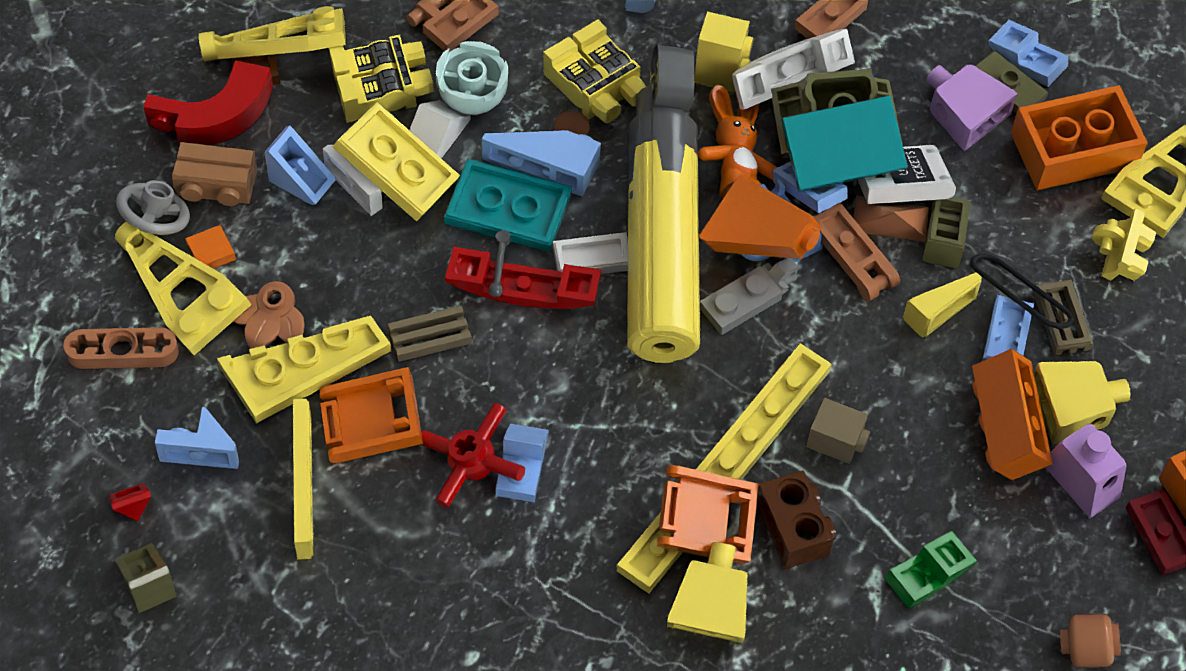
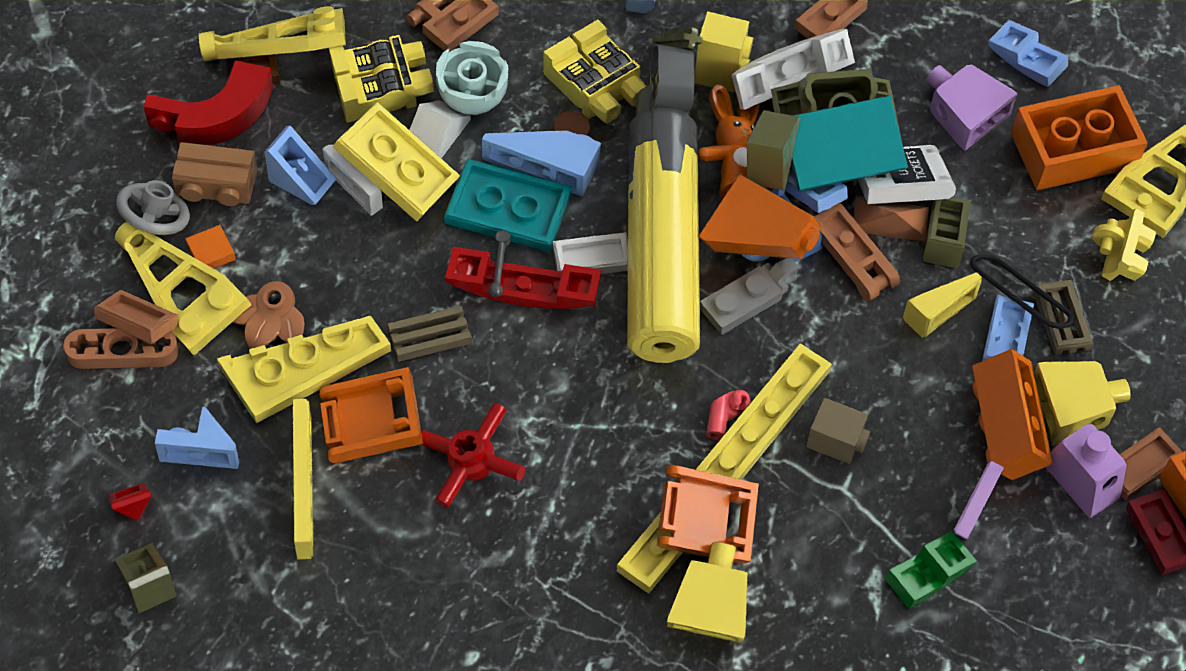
light blue slope [496,424,549,502] -> none
reddish brown brick [757,470,836,569] -> none
olive plate [975,50,1048,114] -> none
nougat head [1060,613,1121,668] -> none
none -> nougat tile [94,290,179,344]
none -> olive axle [652,27,703,49]
none -> coral arm [706,390,751,441]
none -> olive slope [747,110,801,191]
none -> lavender tile [953,461,1004,540]
none -> nougat tile [1120,427,1183,501]

